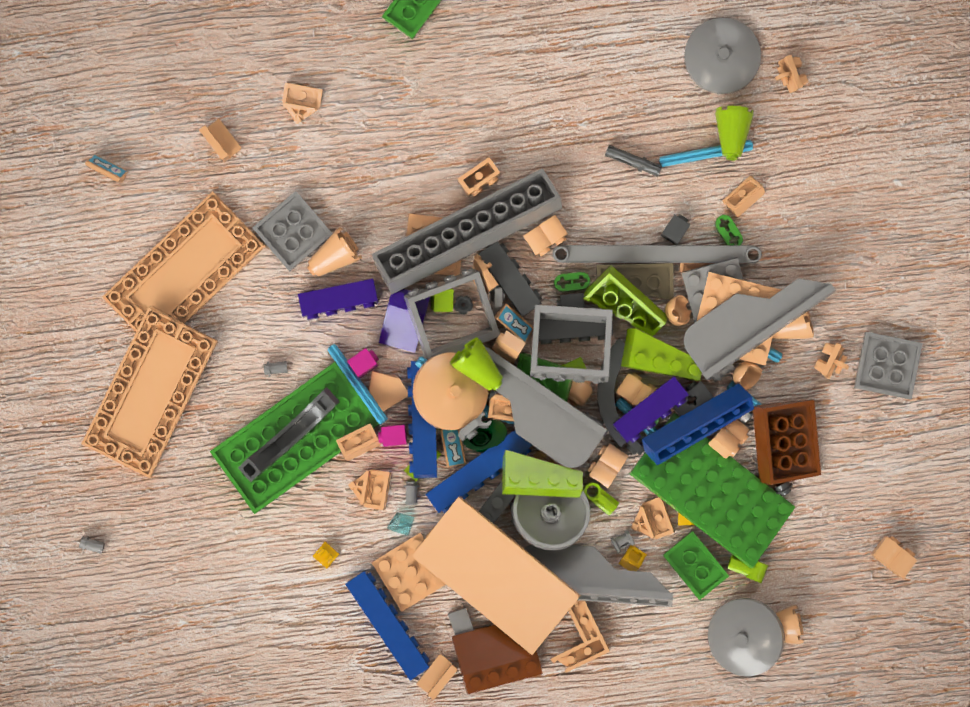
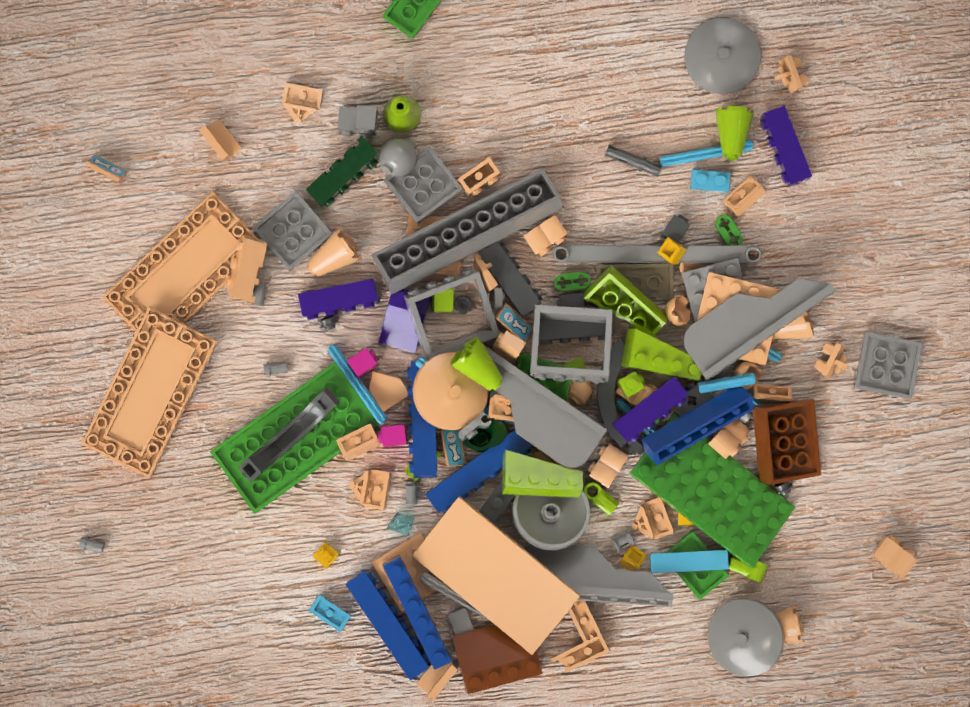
none -> light nougat wedge [225,235,267,303]
none -> light grey pin [252,283,267,306]
none -> dark green wedge [306,136,379,209]
none -> medium azure plate [308,594,351,632]
none -> dark grey plate [319,315,338,331]
none -> light grey brick [337,105,379,138]
none -> light grey brick [379,137,417,177]
none -> blue brick [382,554,452,670]
none -> lime cone [383,95,421,133]
none -> light grey plate [383,146,464,225]
none -> light grey axle [420,571,484,616]
none -> lime brick [617,372,645,399]
none -> medium azure tile [650,550,729,573]
none -> yellow slope [657,237,687,265]
none -> medium azure plate [690,169,730,192]
none -> medium azure axle [698,373,756,393]
none -> light nougat slope [751,384,792,402]
none -> dark purple brick [760,105,812,187]

